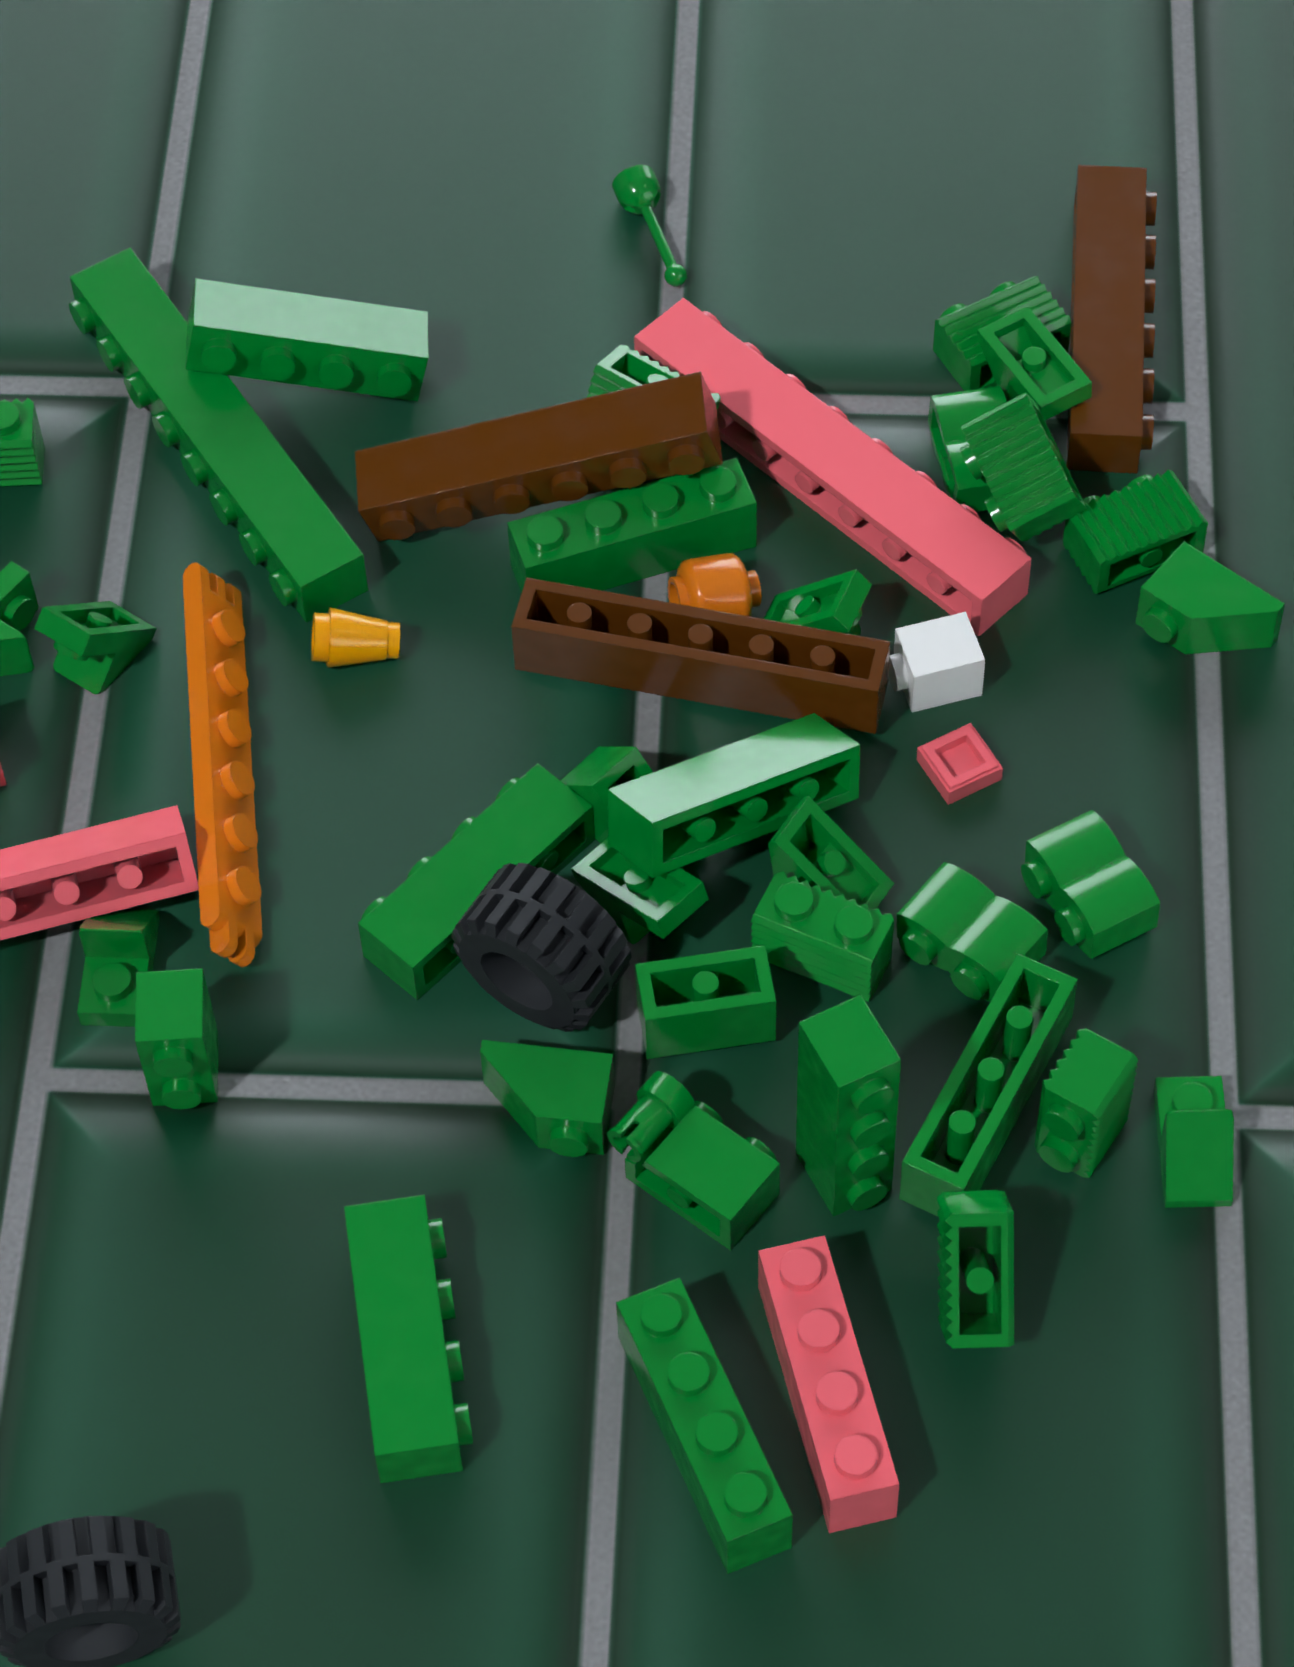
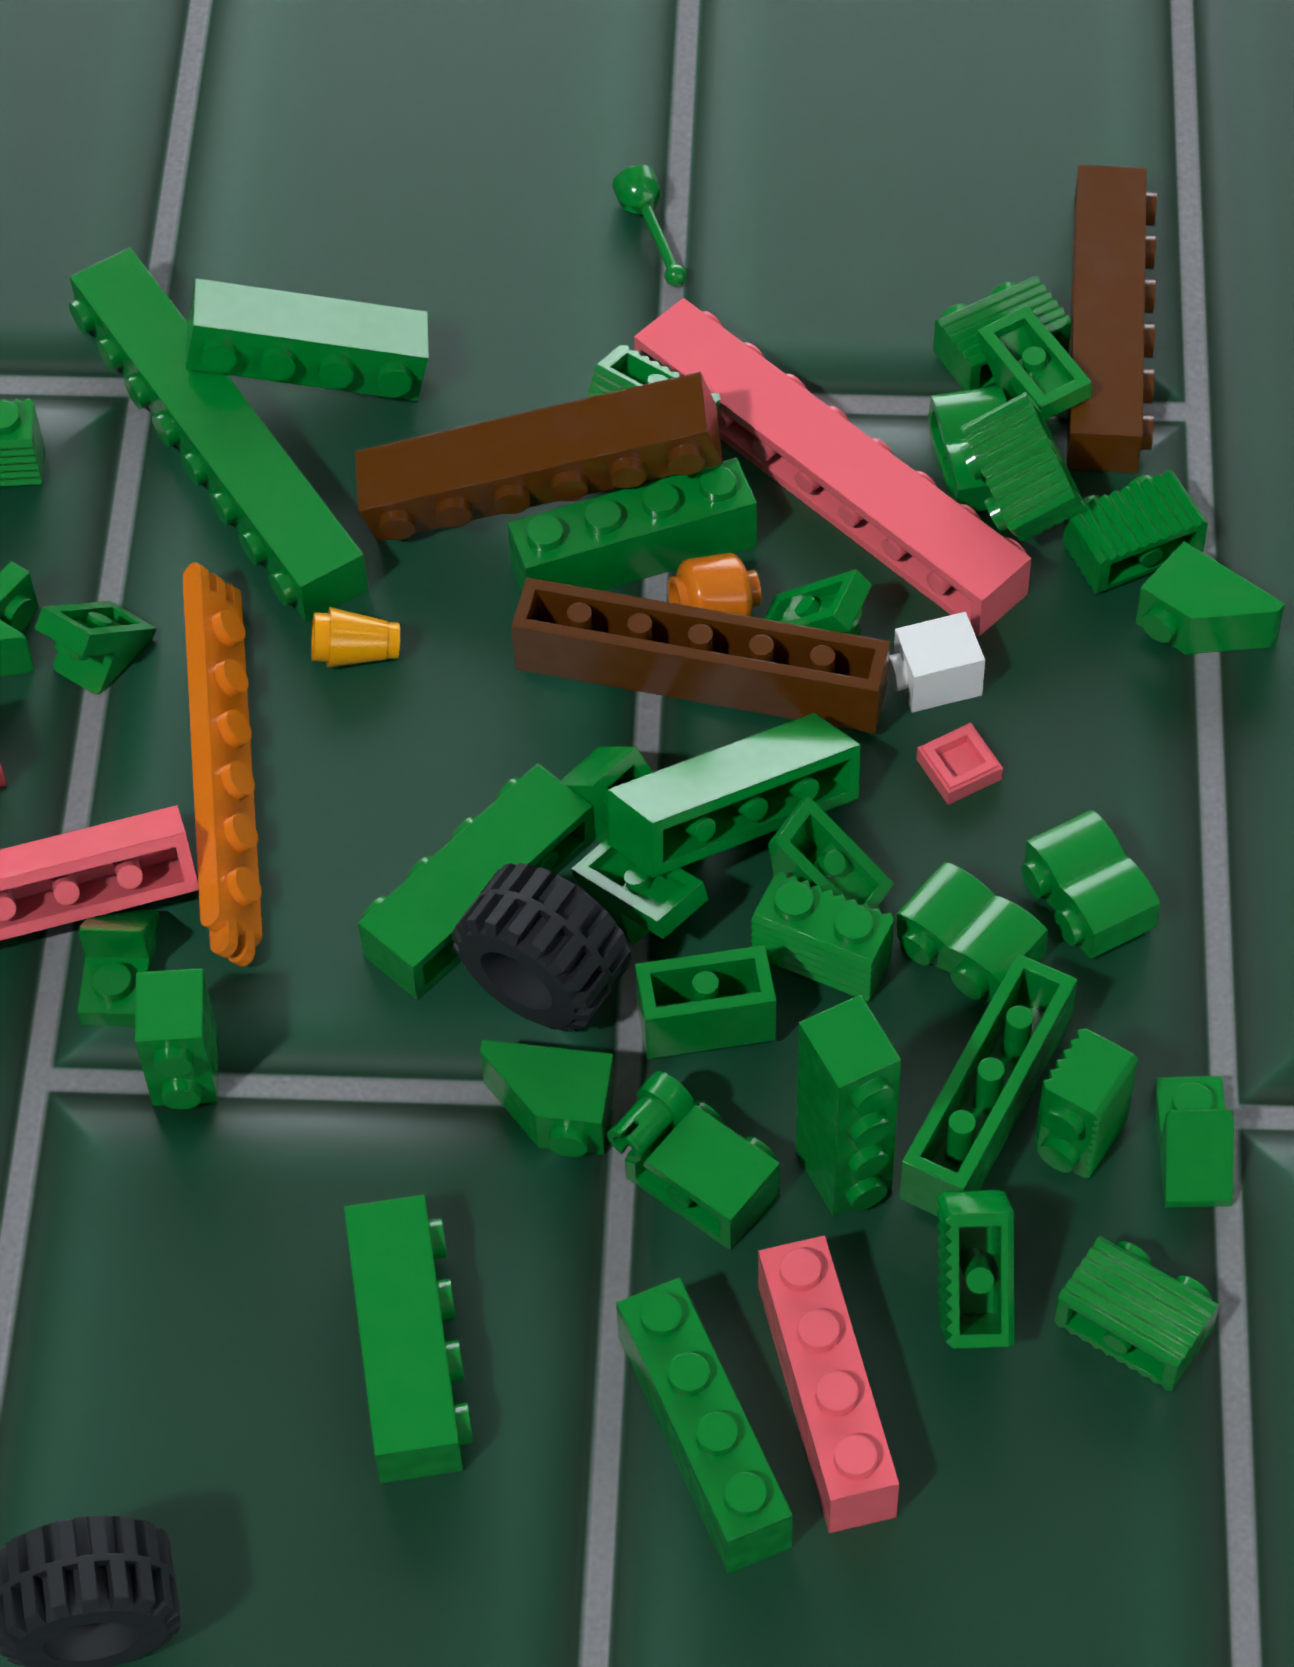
none -> green brick [1054,1236,1219,1391]

